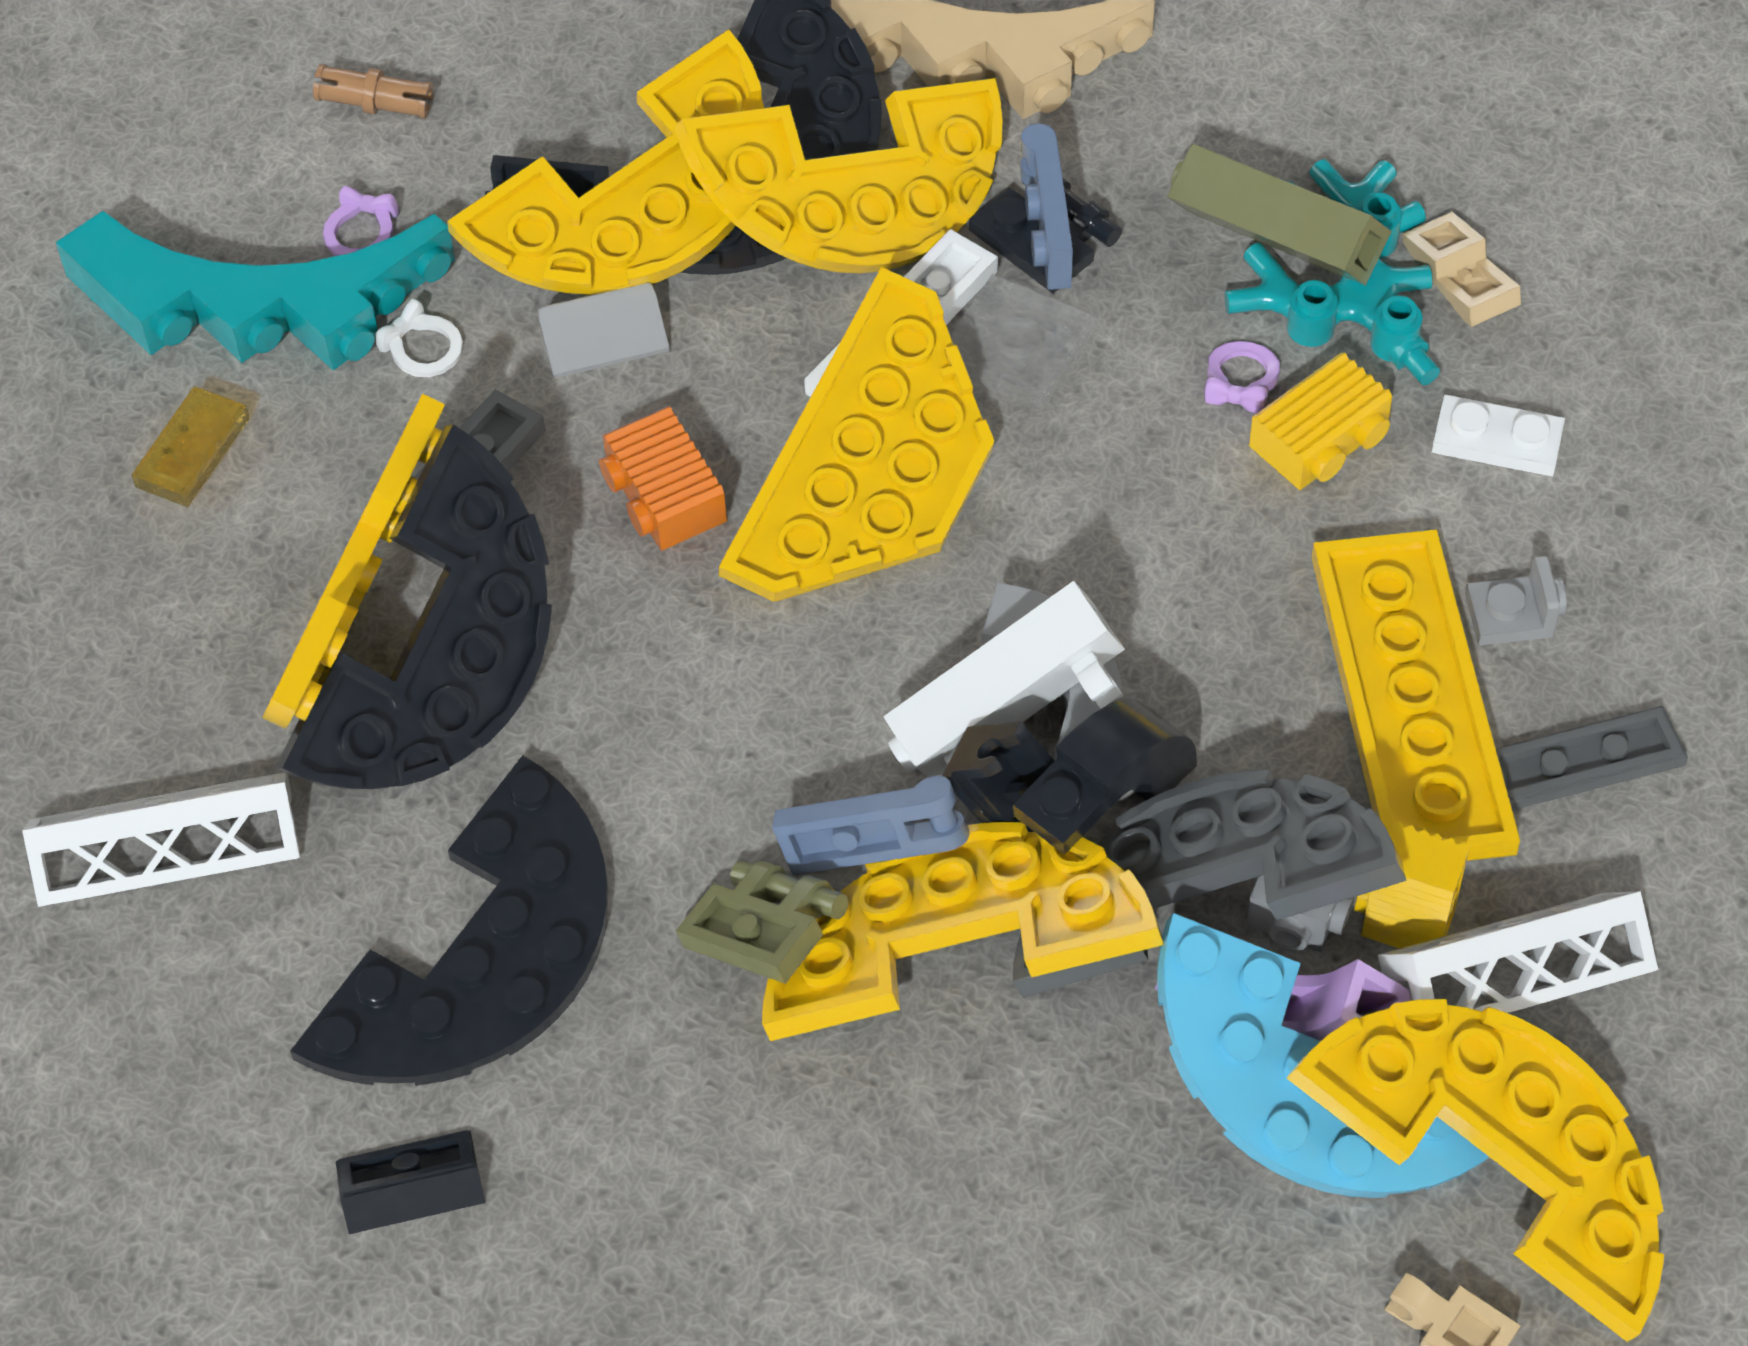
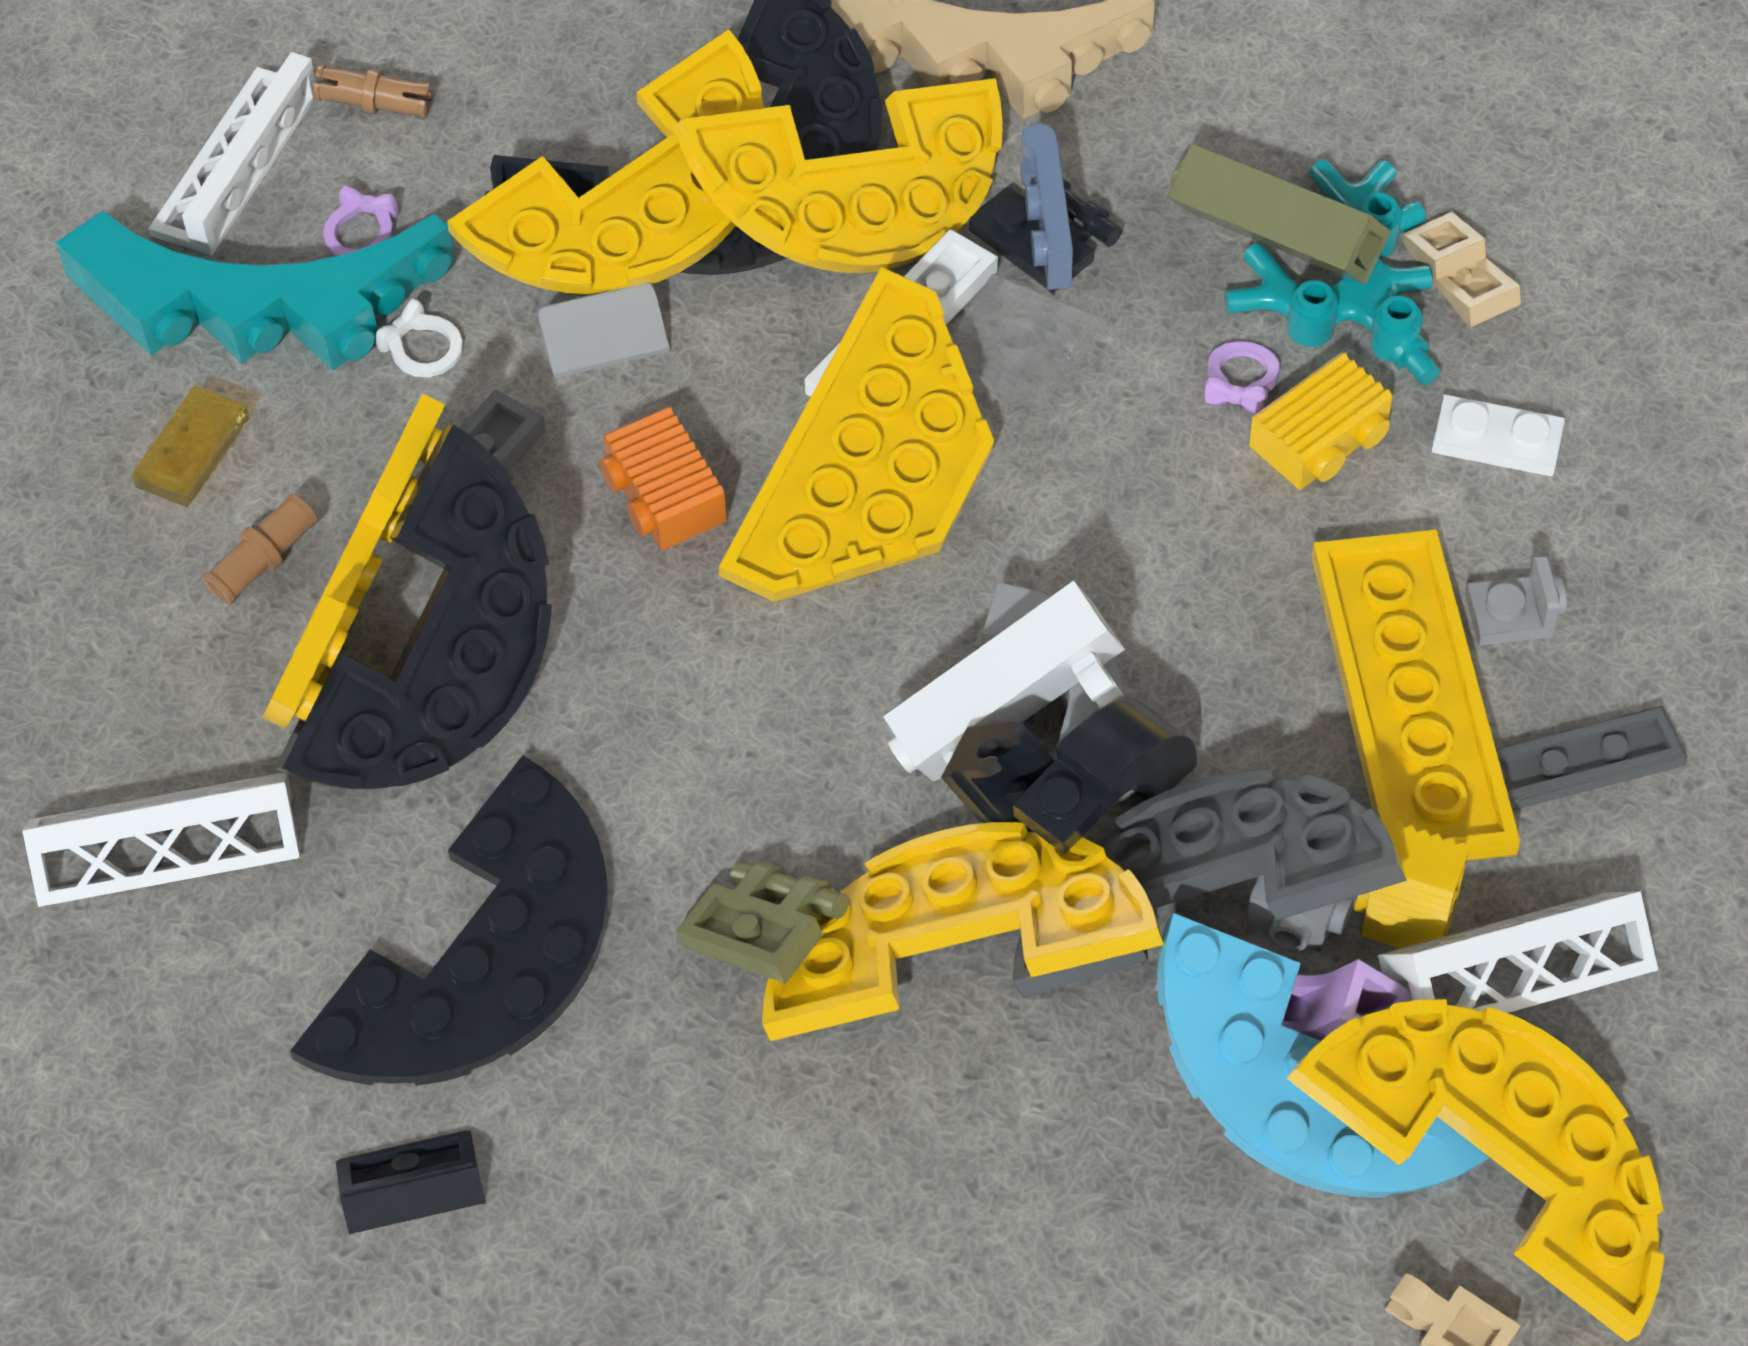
sand blue plate [772,776,970,875] -> none
none -> white fence [148,52,317,256]
none -> medium nougat pin [202,493,318,606]

